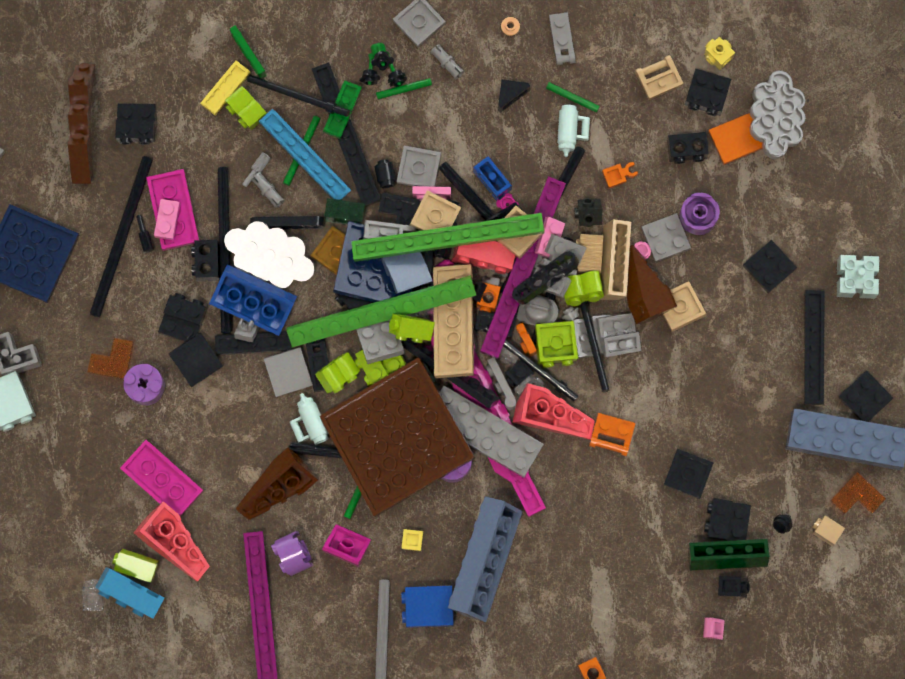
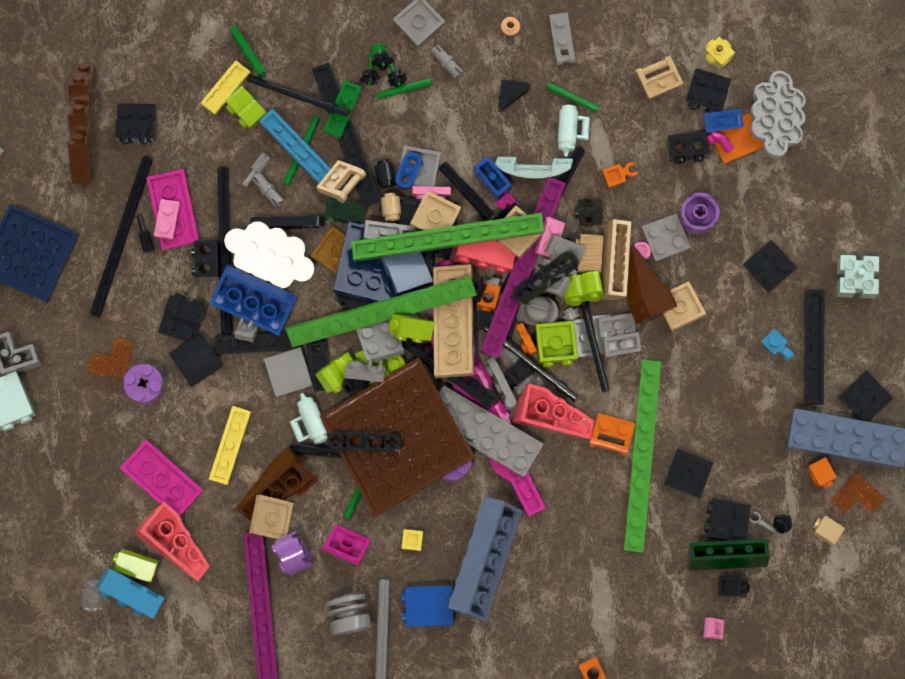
none -> light yellow plate [209,406,251,486]
none -> tan plate [249,495,294,540]
none -> tan plate [316,160,366,203]
none -> light grey wheel [325,594,372,636]
none -> black beam [327,432,403,452]
none -> black brick [342,378,370,396]
none -> light grey plate [345,359,385,382]
none -> tan brick [381,193,401,222]
none -> blue plate [396,152,422,190]
none -> light aqua slope [495,157,573,178]
none -> bright green plate [624,359,661,553]
none -> blue plate [703,108,744,133]
none -> dark pink arm [707,132,734,153]
none -> light grey hand [749,512,775,533]
none -> dark azure plate [761,328,794,362]
none -> orange brick [806,457,837,489]

